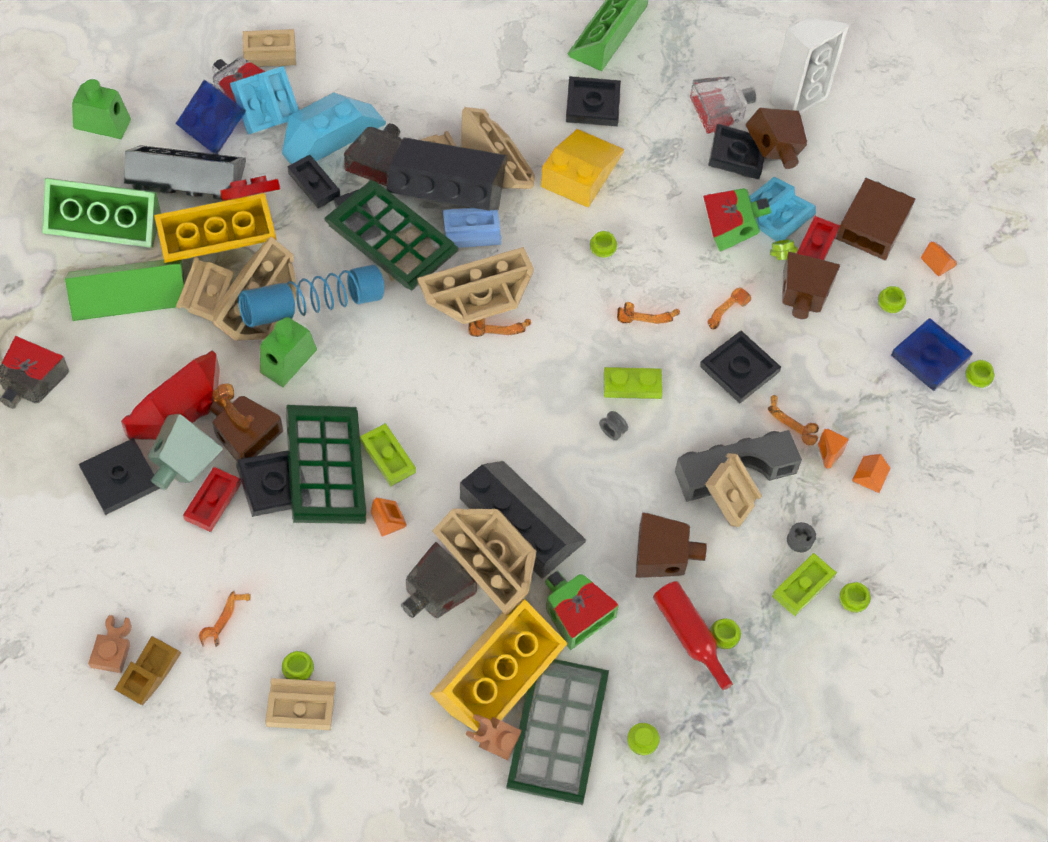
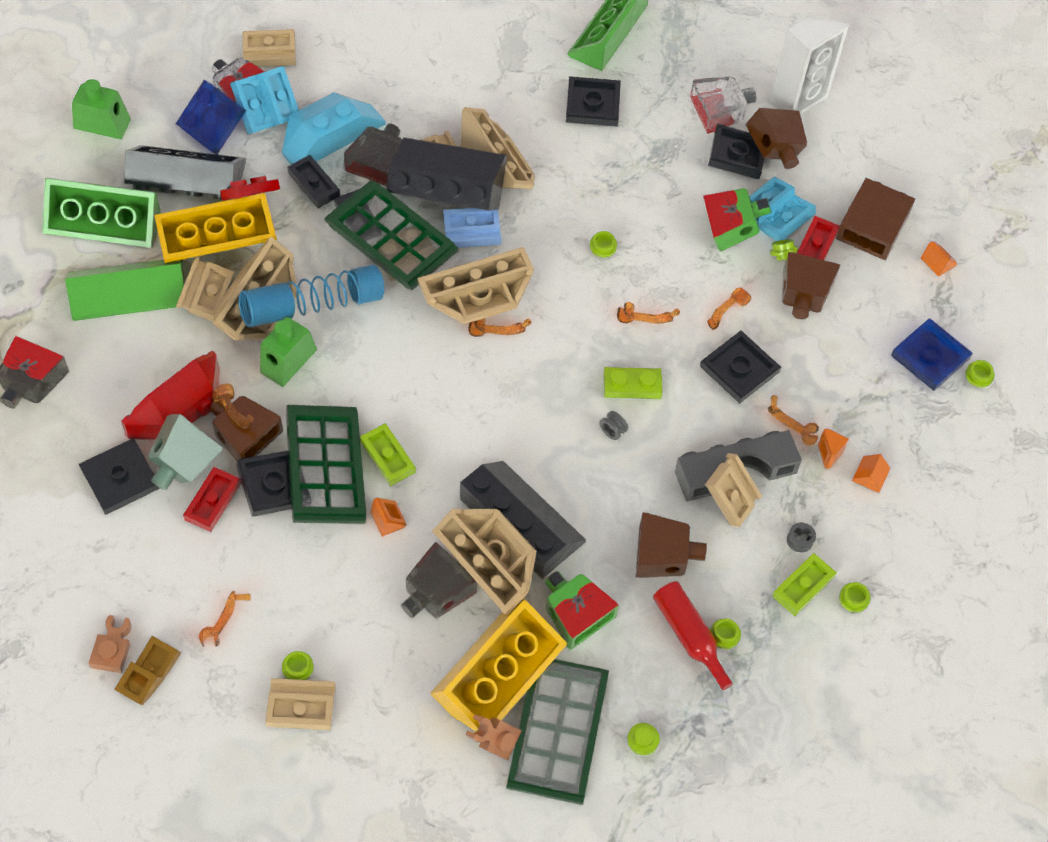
yellow slope [541,129,624,208] -> none
lime plate [878,286,906,313] -> none

